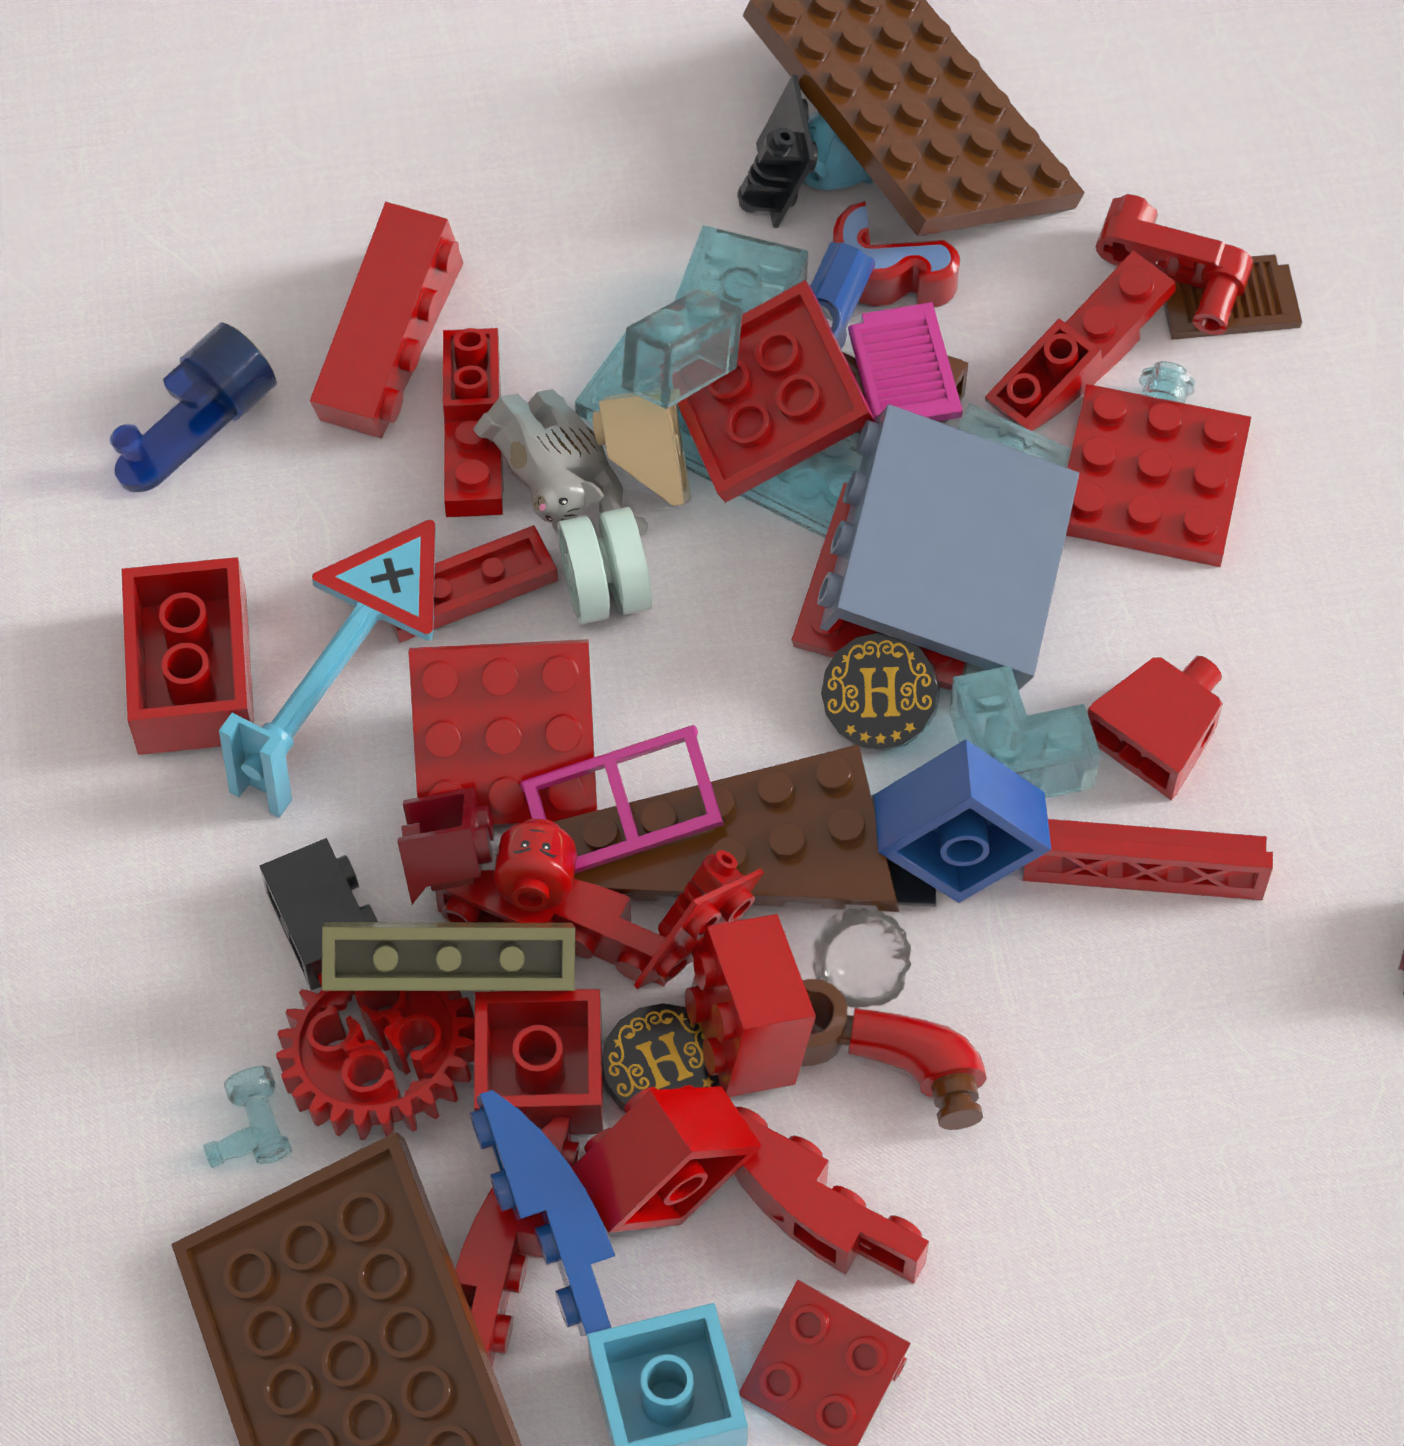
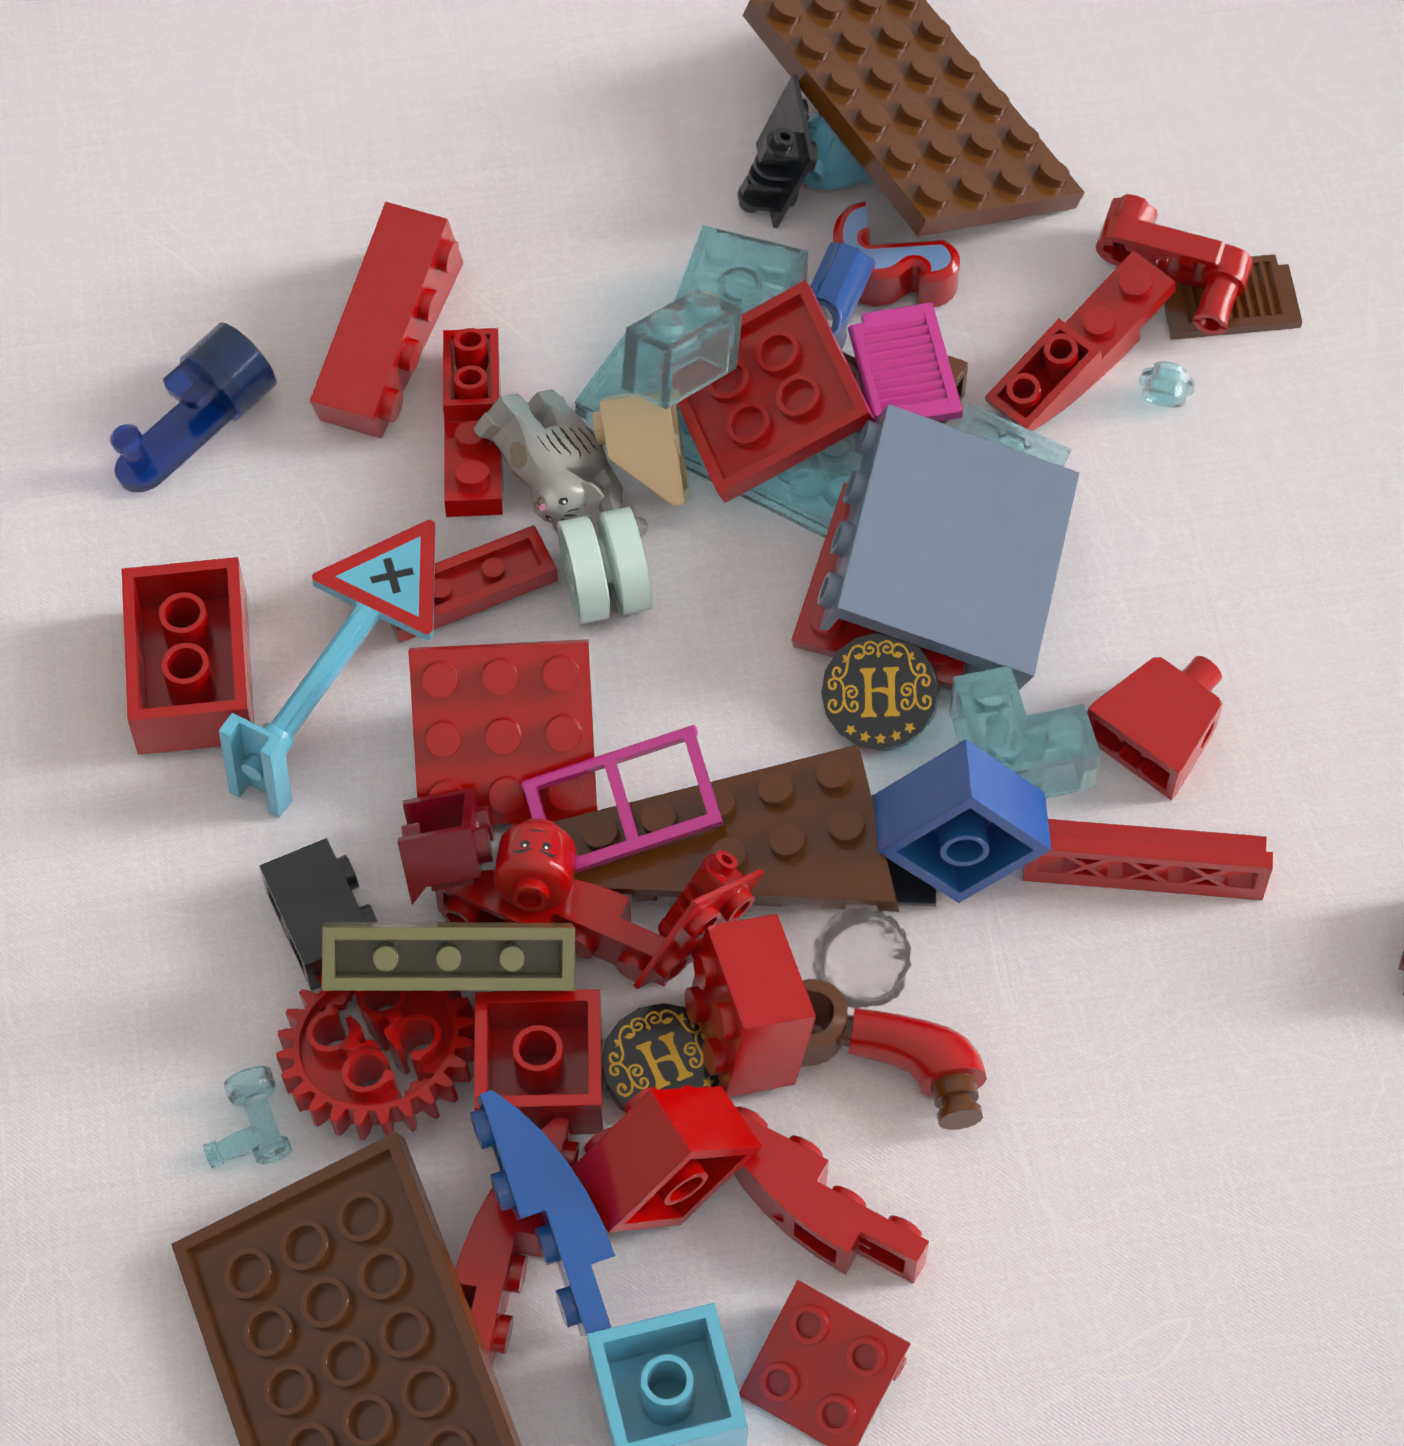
red plate [1066,384,1252,567] -> none

